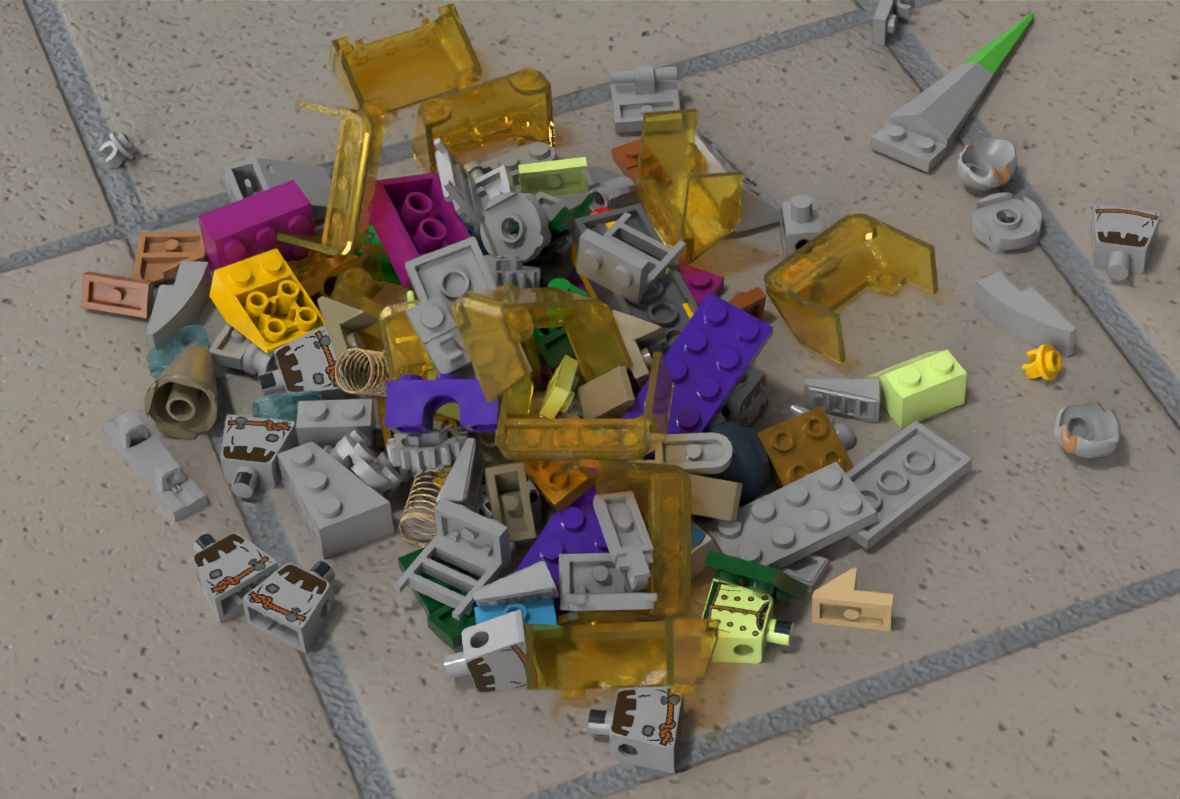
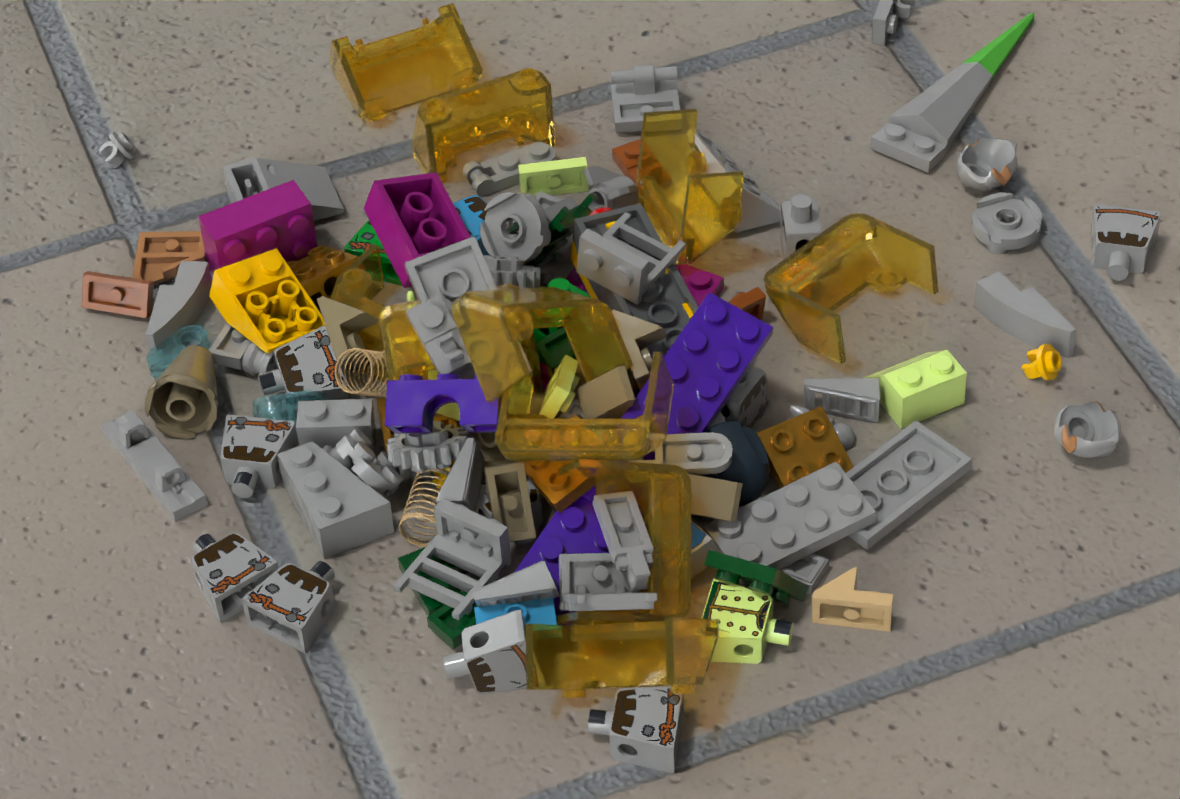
clear yellow windscreen [277,100,385,256] -> none
light grey plate [434,137,515,240] -> none

